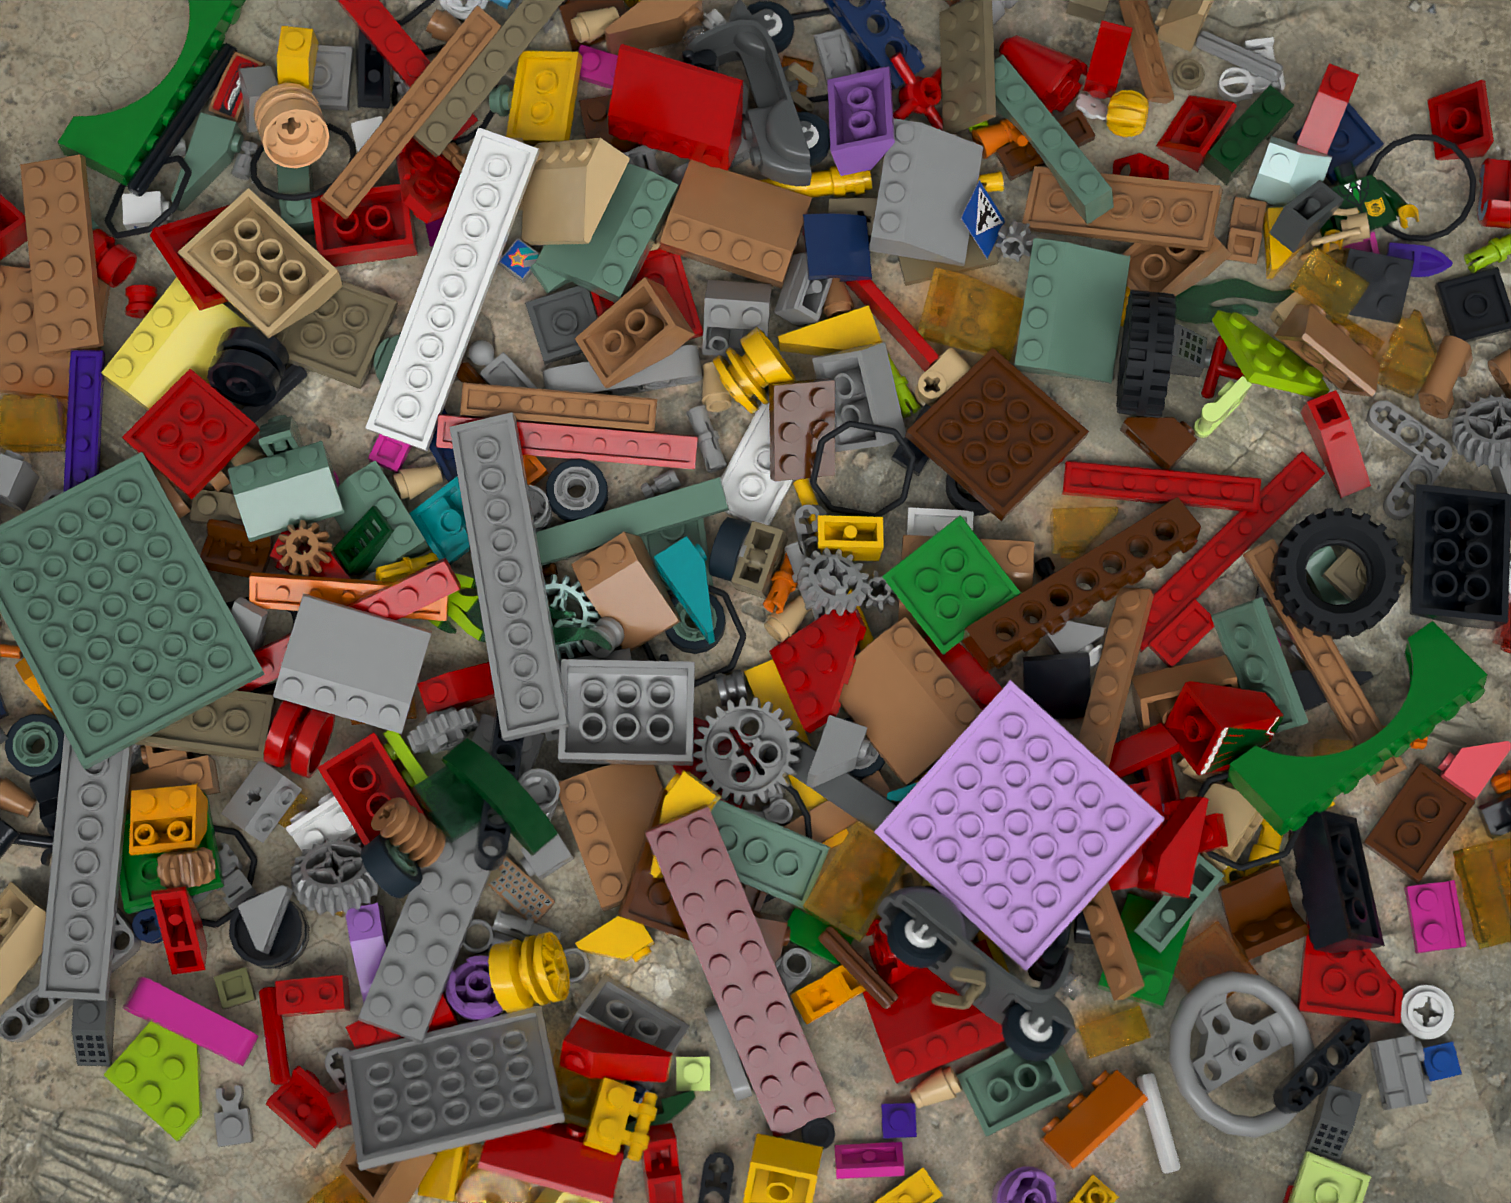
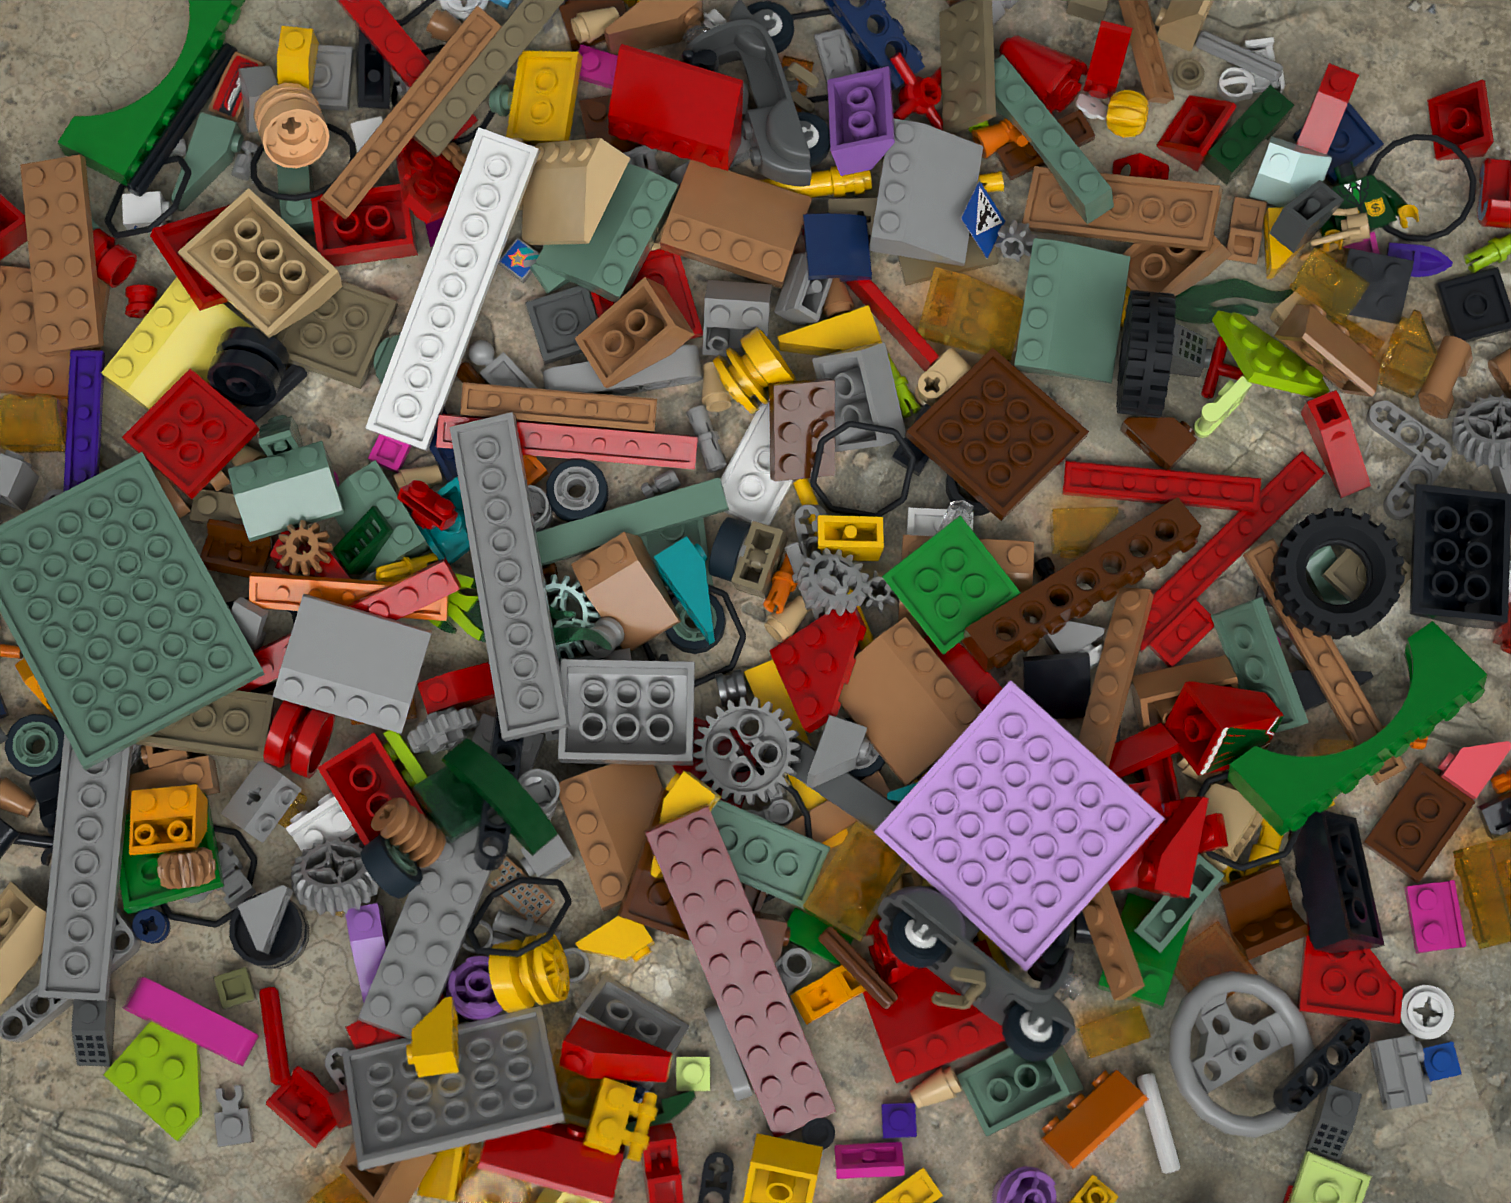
red slope [151,886,208,975] -> none
red brick [275,975,350,1017] -> none
none -> red piece [397,480,458,531]
none -> yellow slope [406,997,459,1078]
none -> black piece [467,877,572,957]
none -> clear plate [938,500,974,532]

